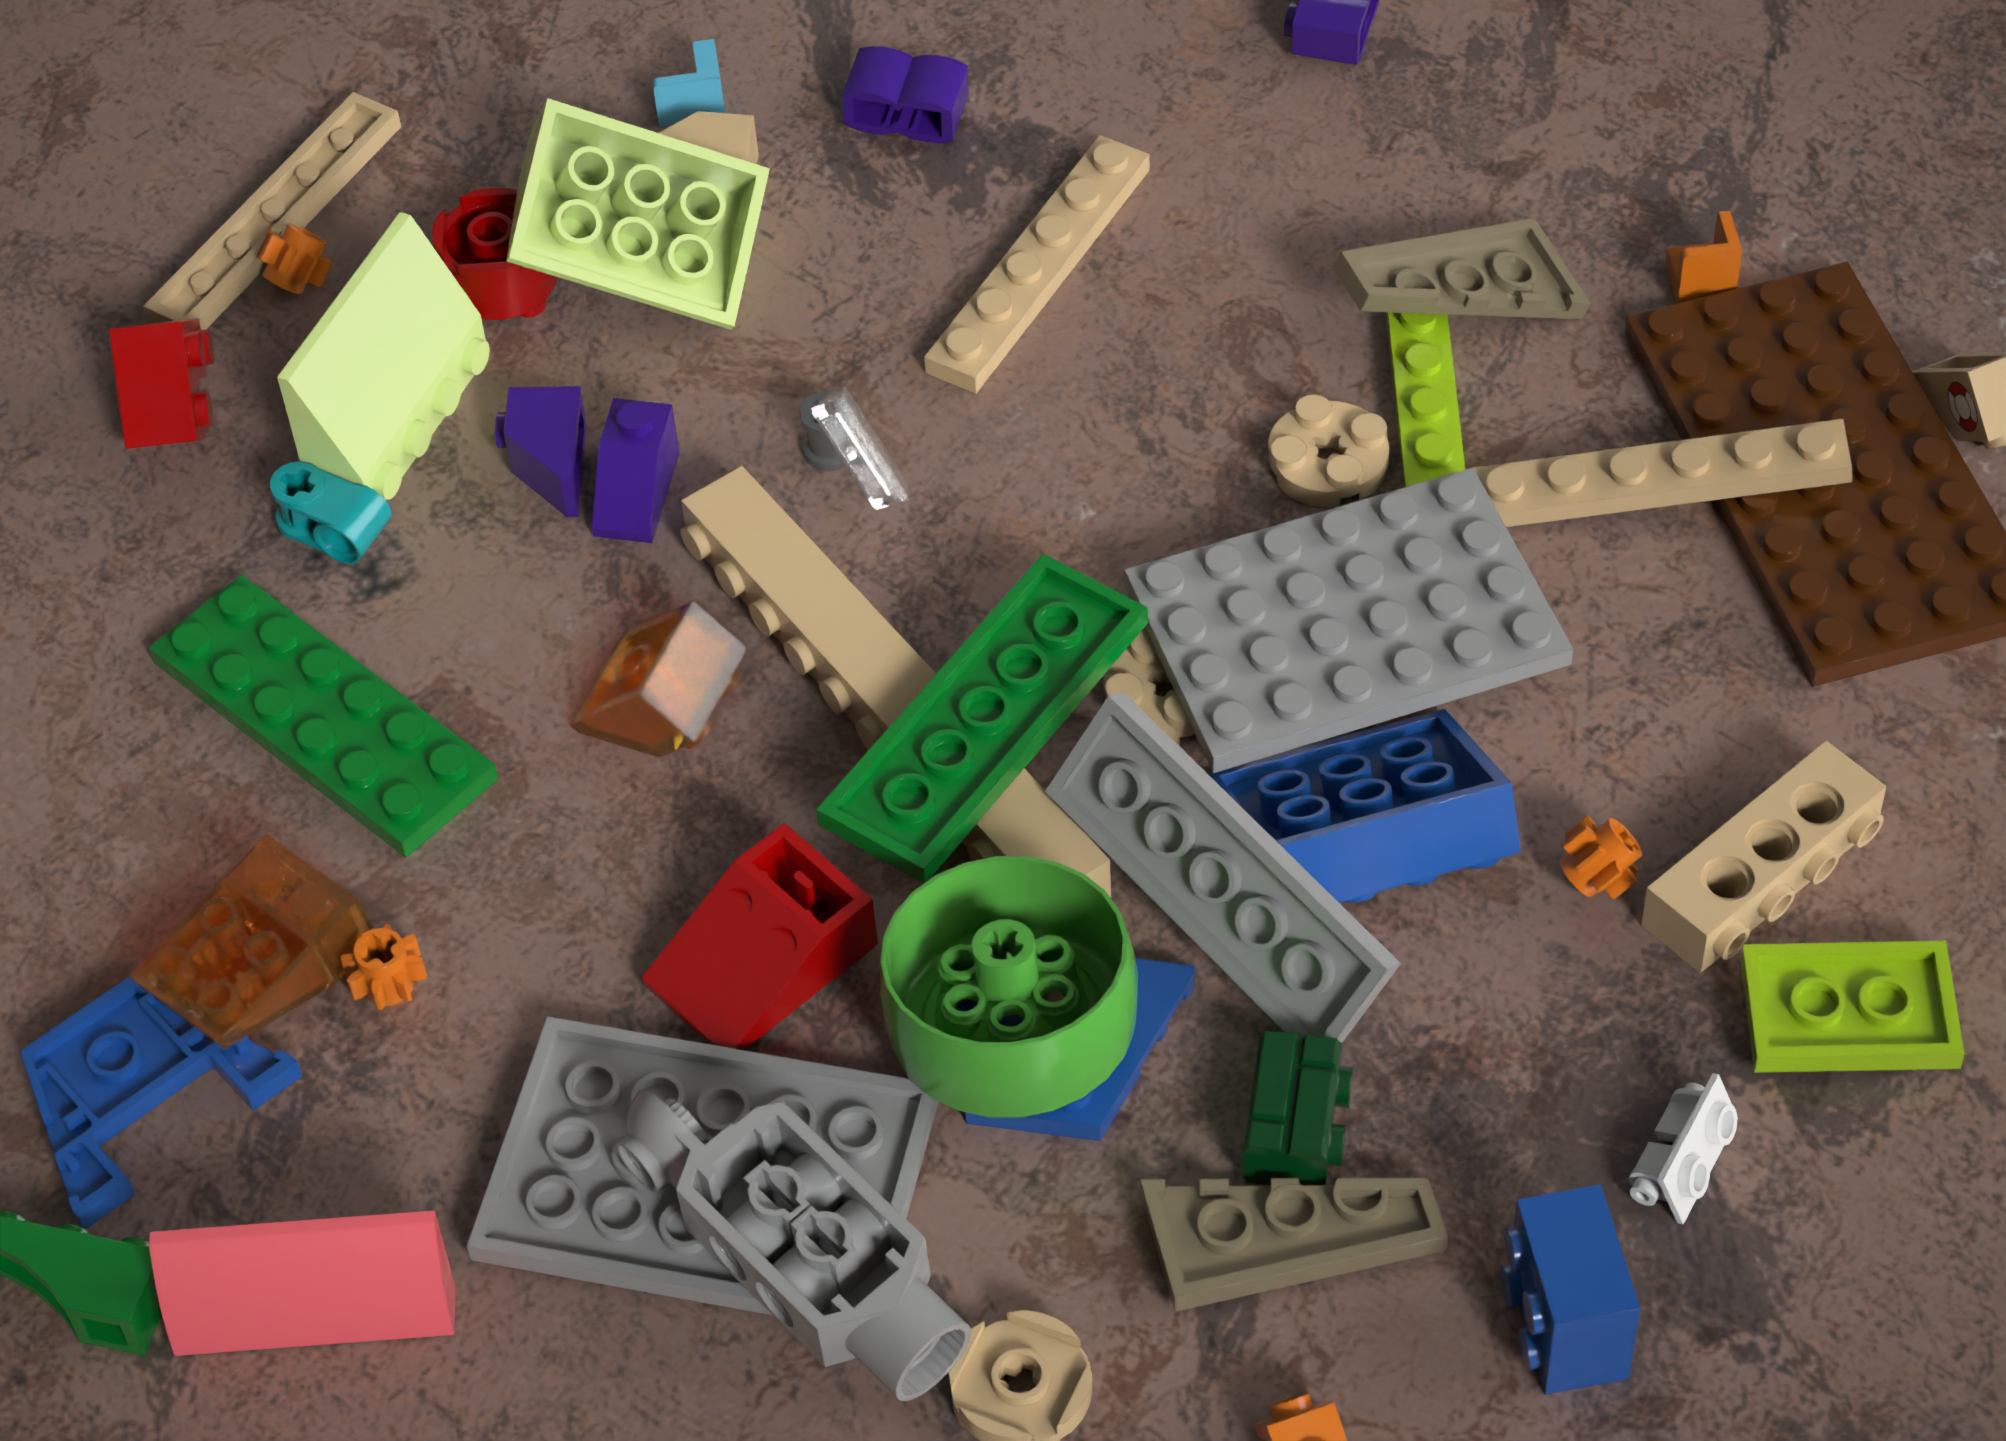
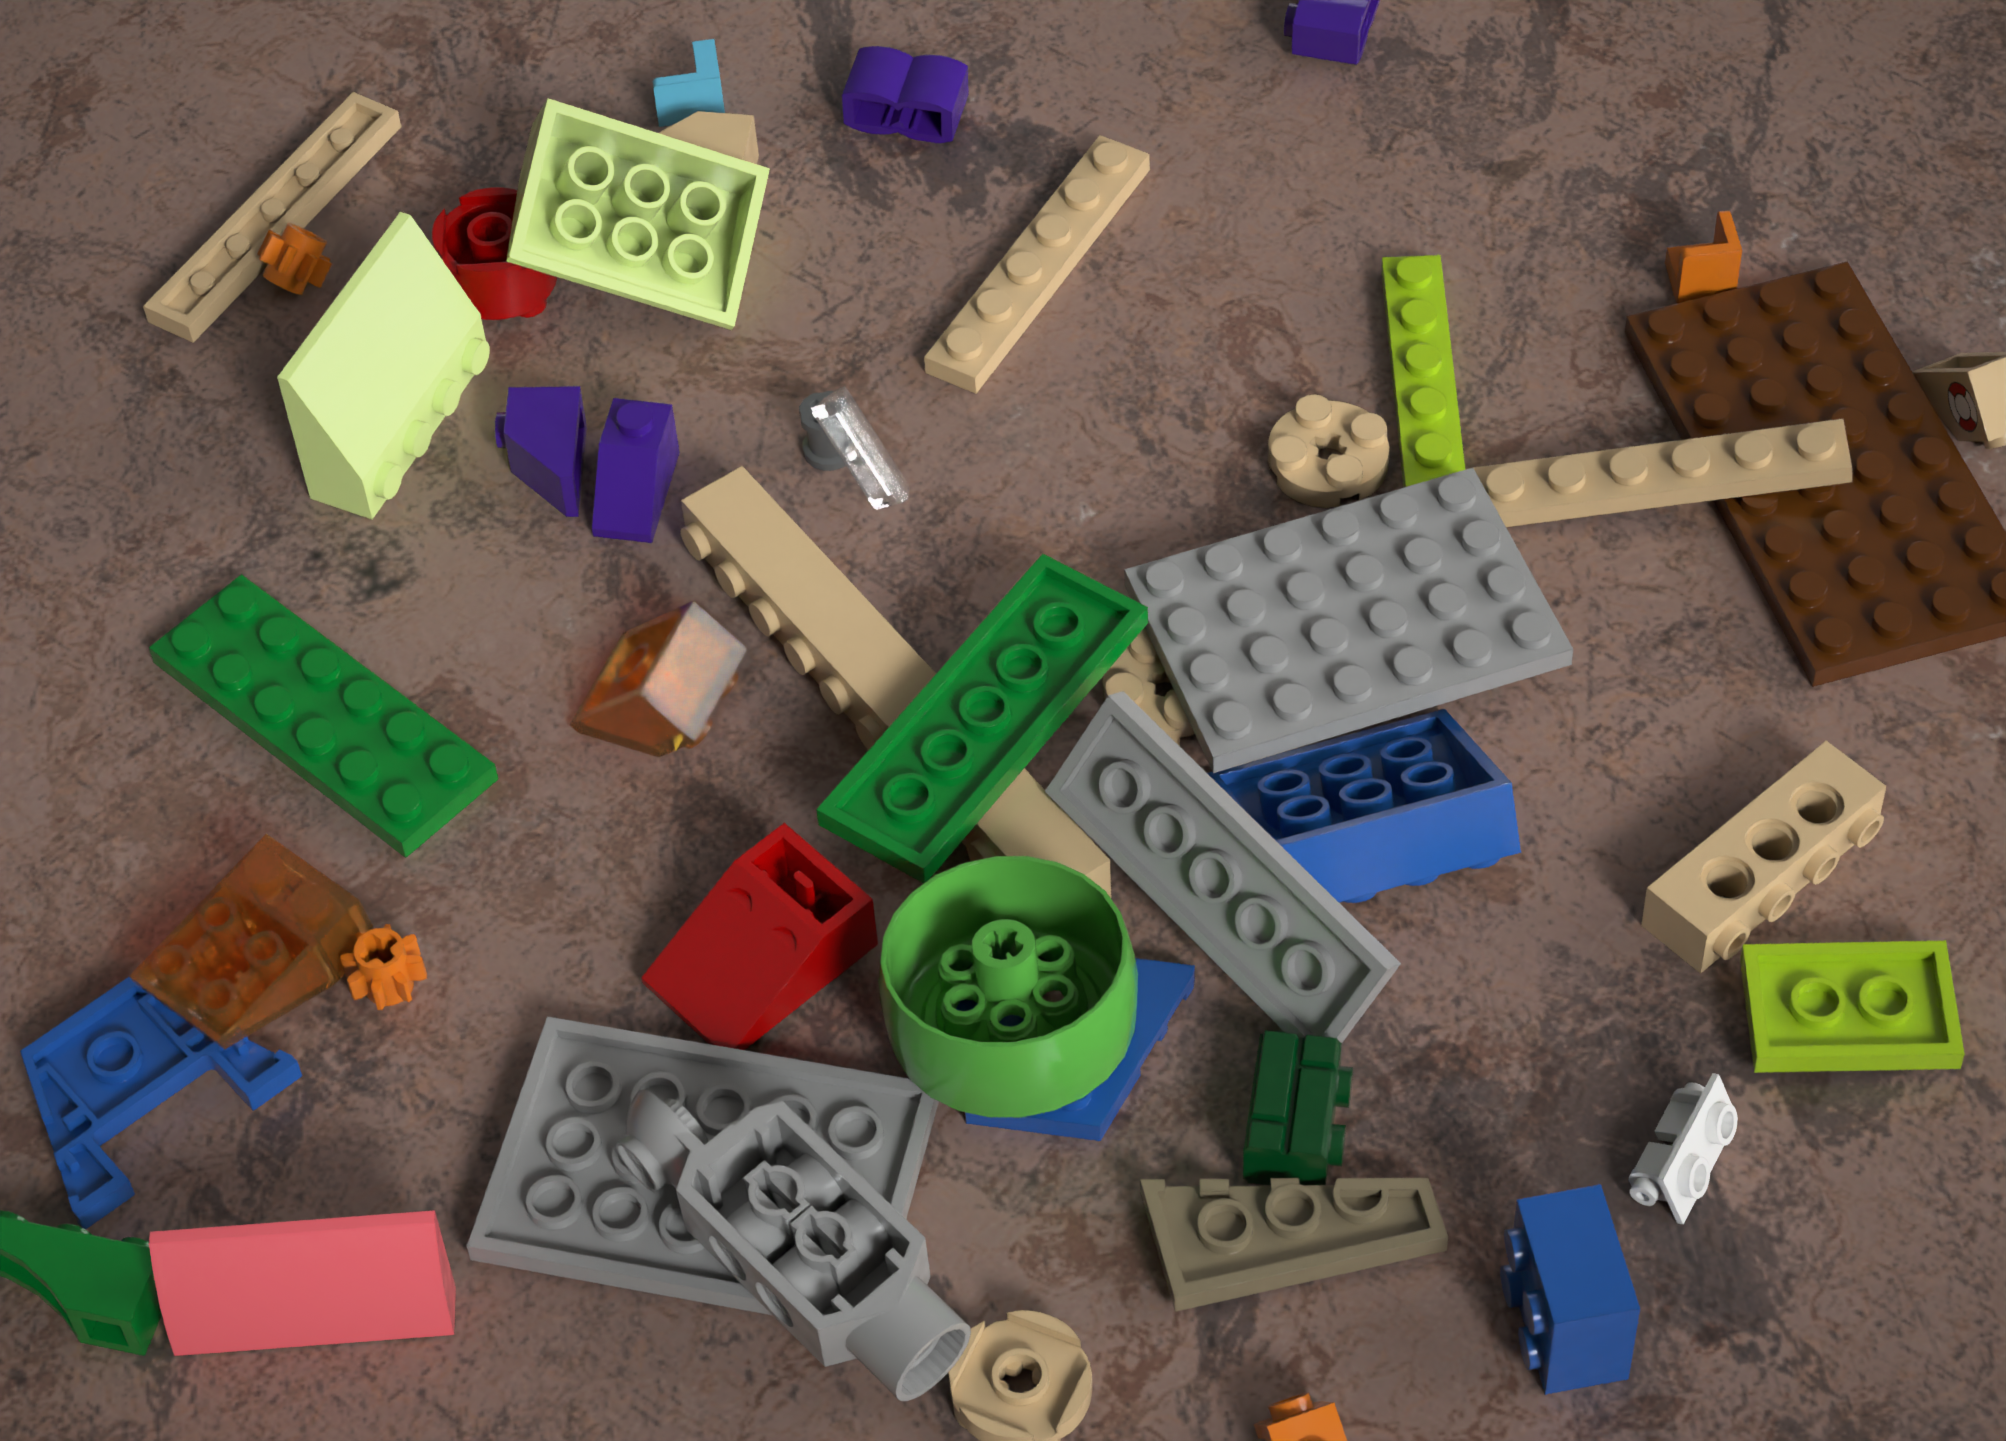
red brick [109,318,214,449] -> none
teal piece [270,461,392,564] -> none
dark tan wing [1333,218,1591,319] -> none
orange gear [1559,816,1642,900] -> none

